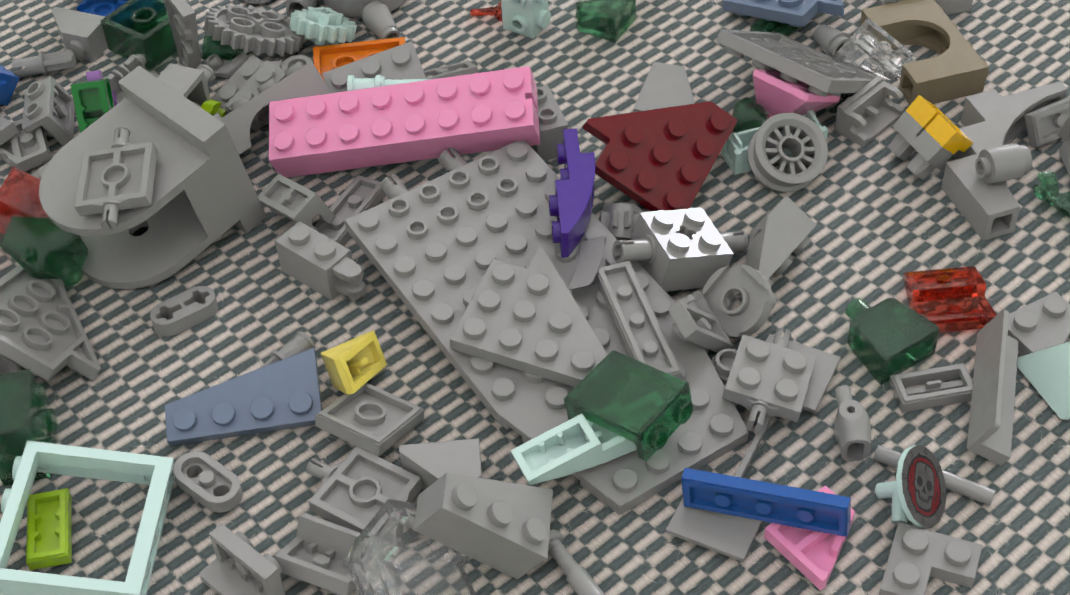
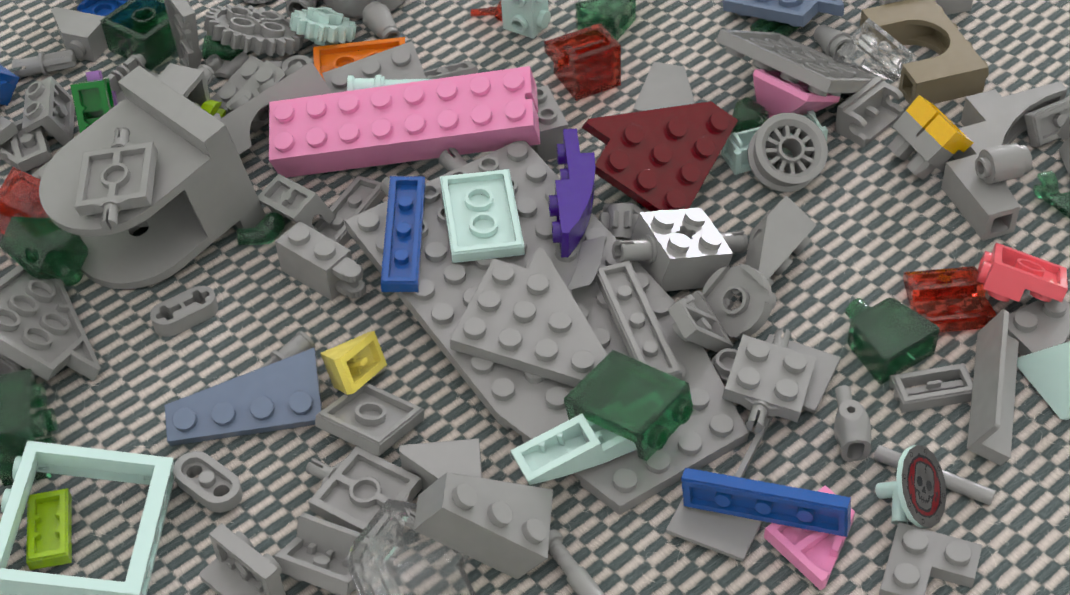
none -> clear green arm [237,212,285,245]
none -> blue tile [381,176,426,292]
none -> light aqua tile [440,169,525,263]
none -> clear red plate [544,23,621,101]
none -> coral plate [976,243,1068,302]

